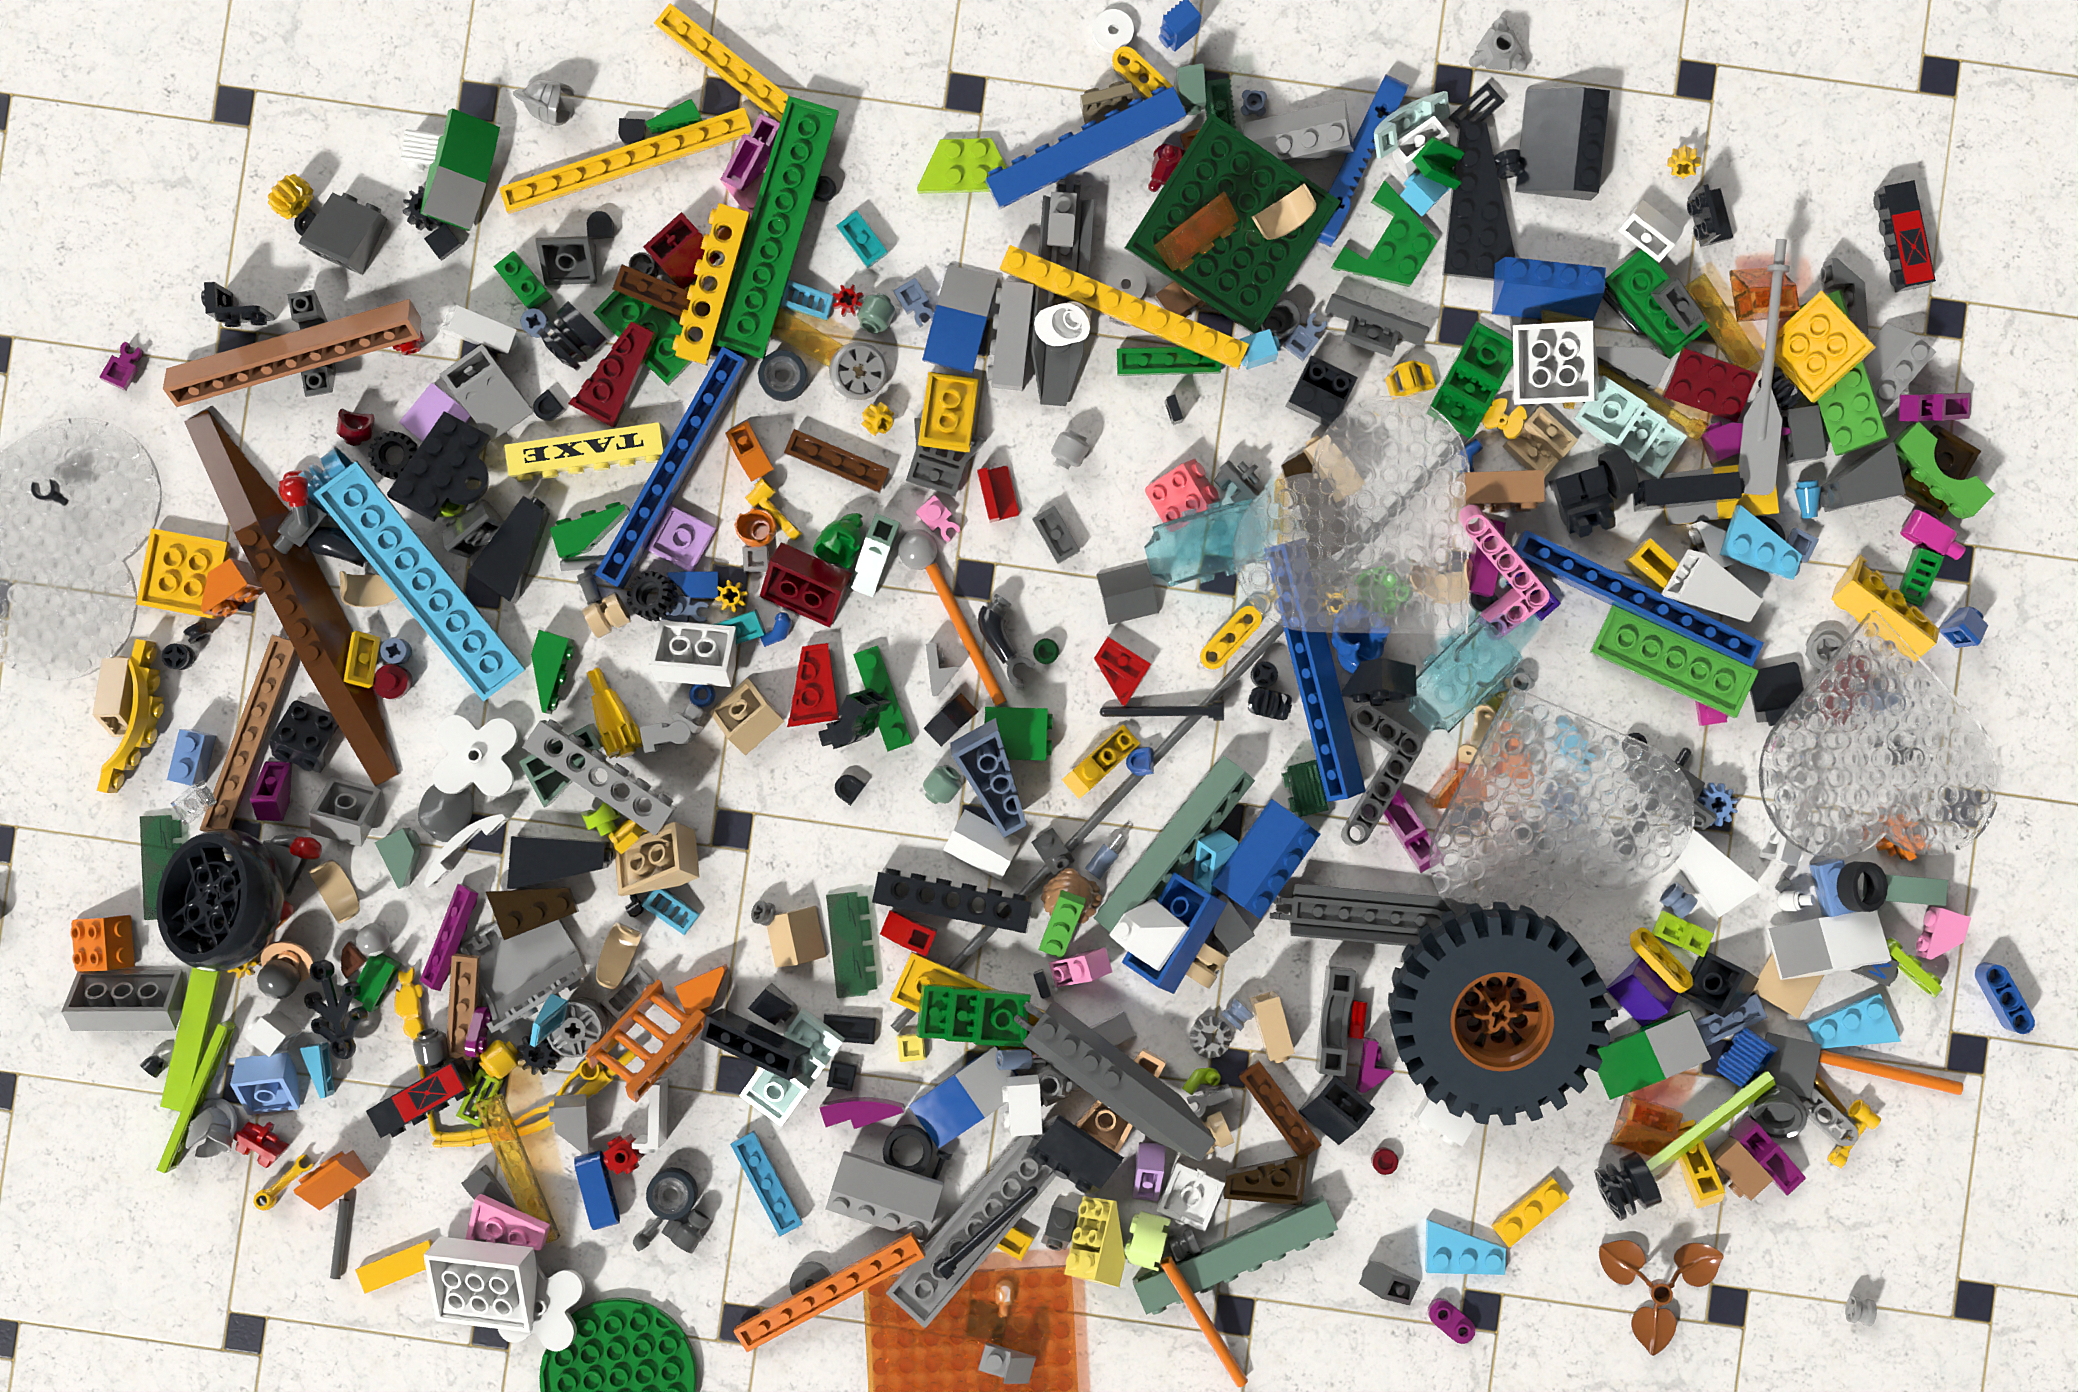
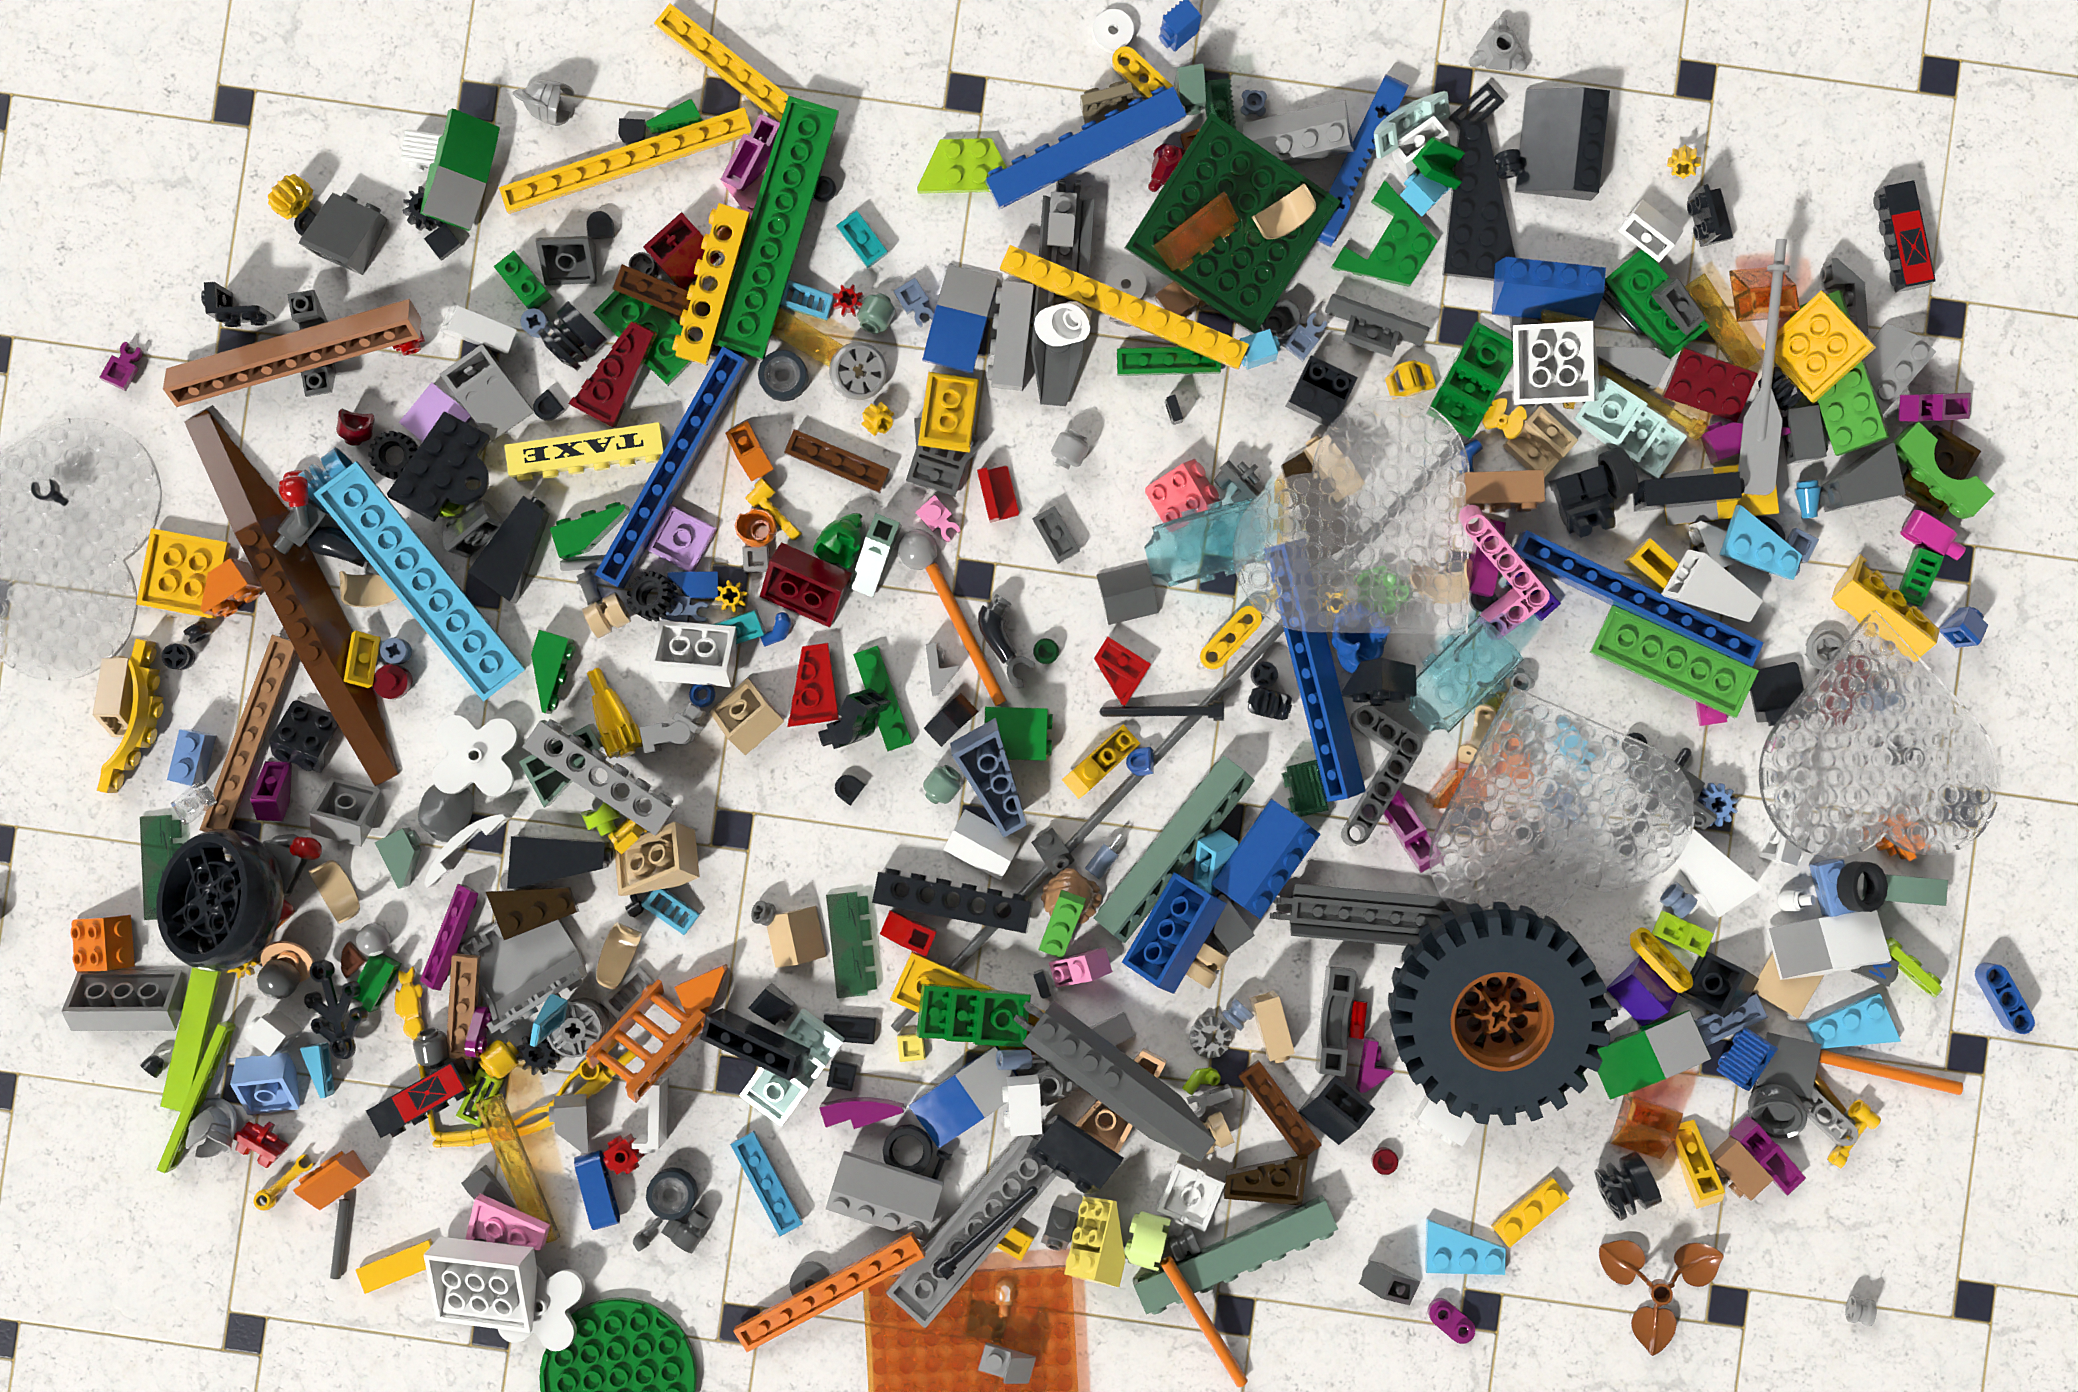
white slope [1109,898,1189,971] -> none
lavender slope [1132,1142,1165,1201] -> none
lime tile [1645,1071,1776,1177] -> none
dark grey piece [1775,875,1792,893] -> none
bright pink slope [1916,906,1971,959] -> none

